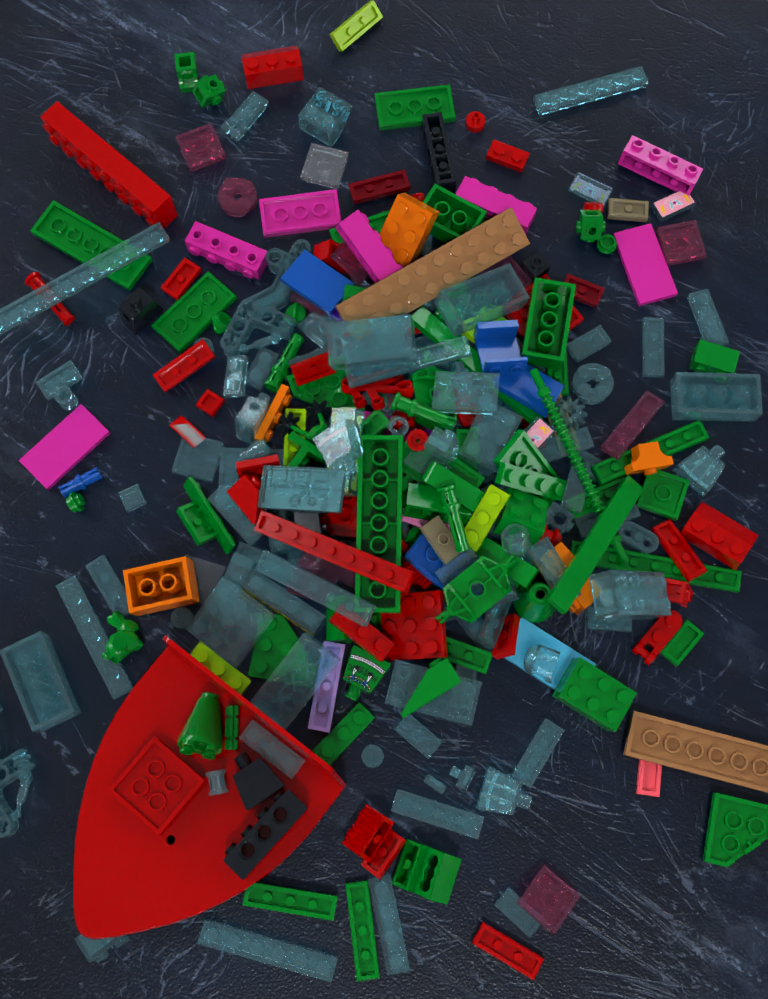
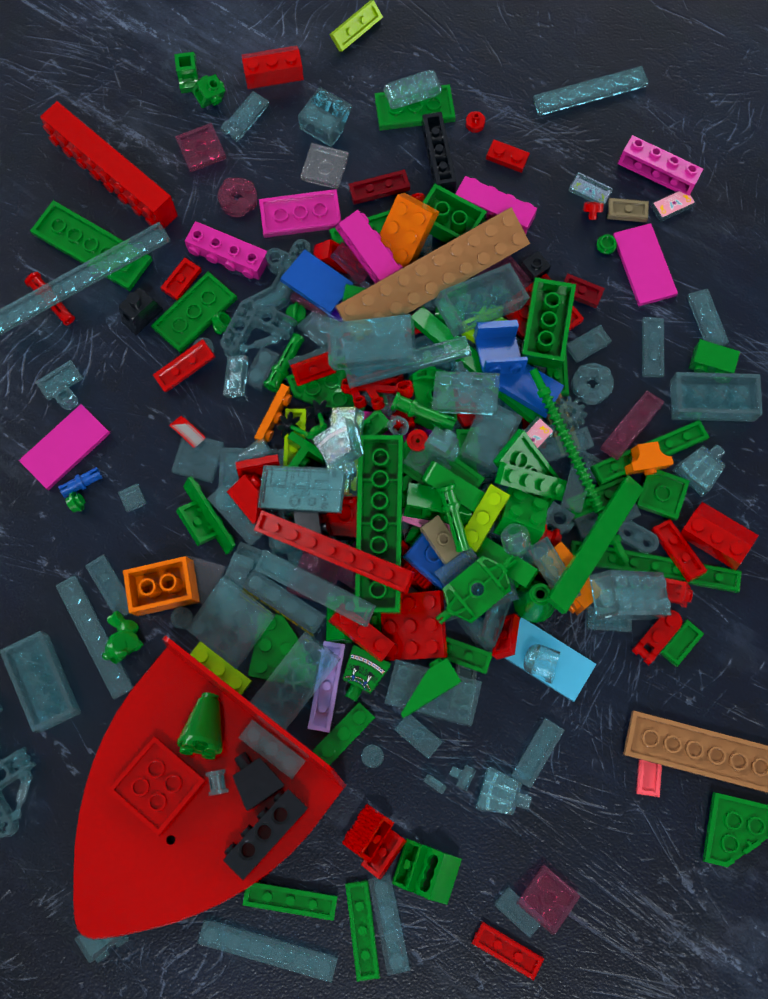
red tile [196,389,225,418] -> none
green axle [225,705,239,750] -> none
clear light blue torso [234,393,271,446] -> none
clear light blue plate [391,789,484,839] -> none
green brick [552,657,637,732] -> none
green brick [575,210,605,242] -> none
clear pink plate [656,220,707,266] -> none
none -> clear light blue beam [383,70,442,109]

